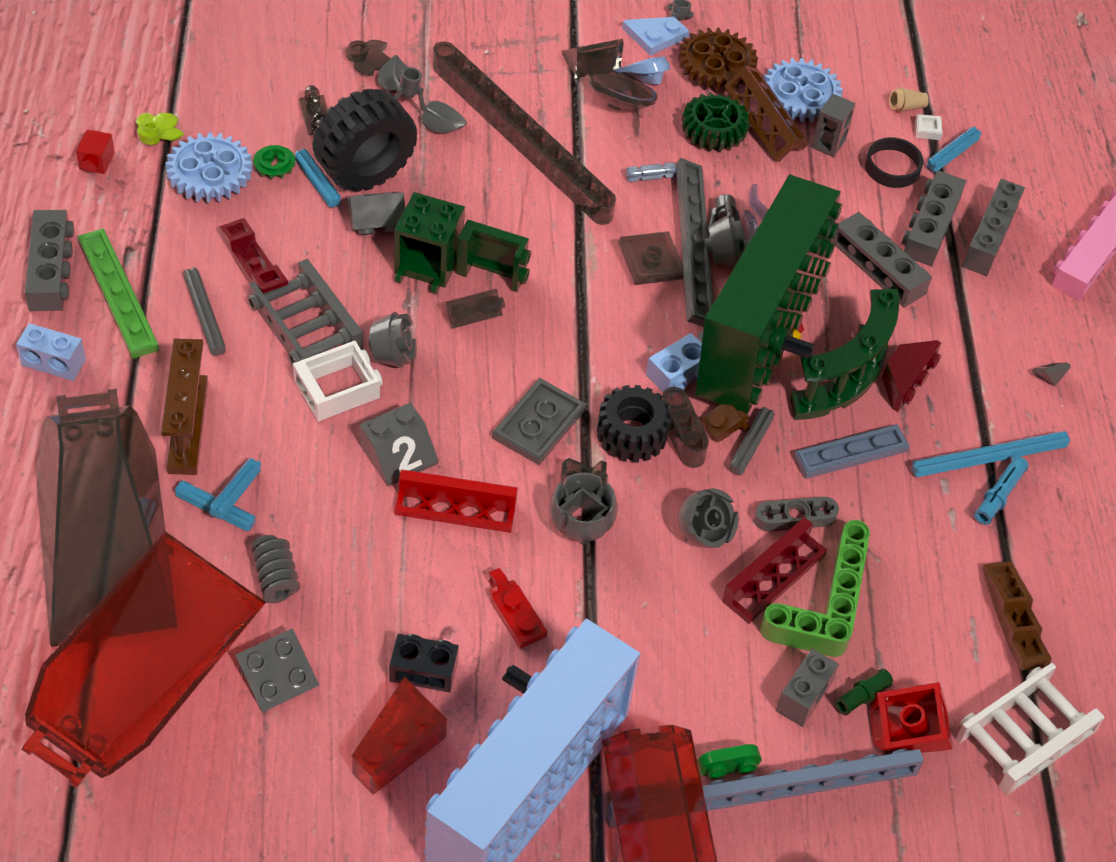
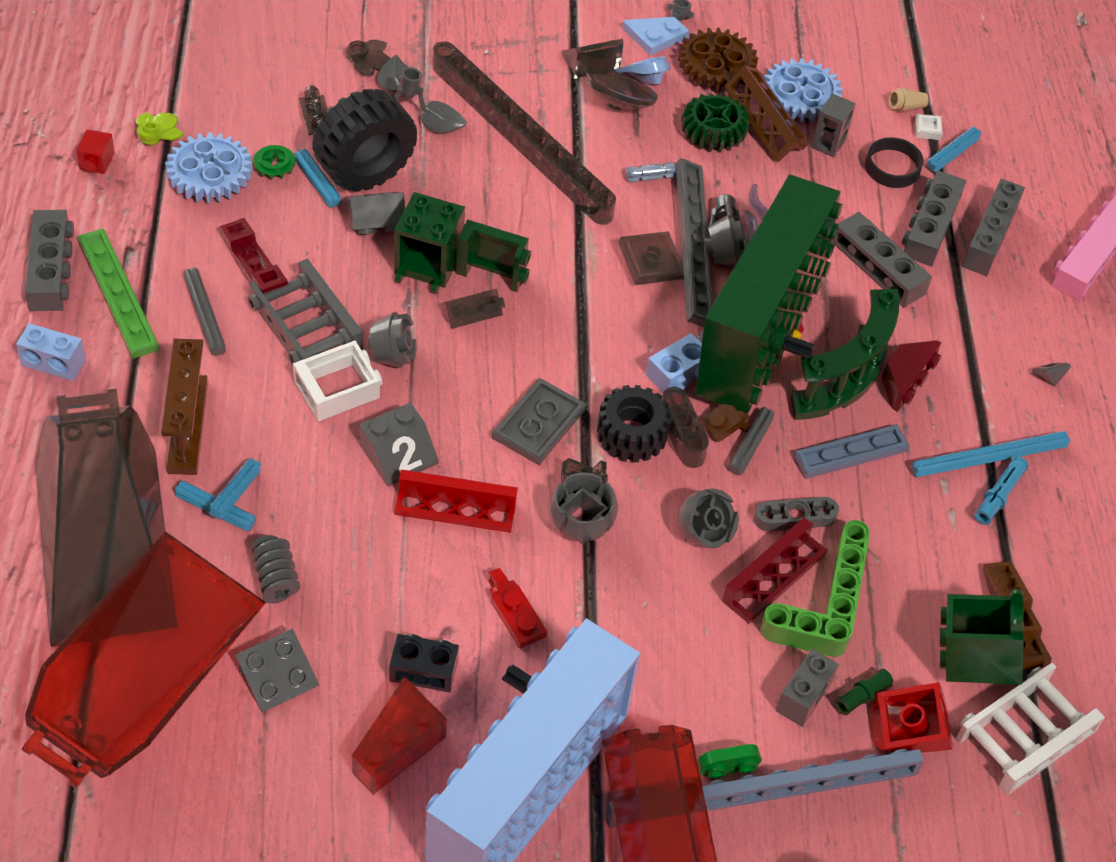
none -> dark green container [940,589,1024,685]

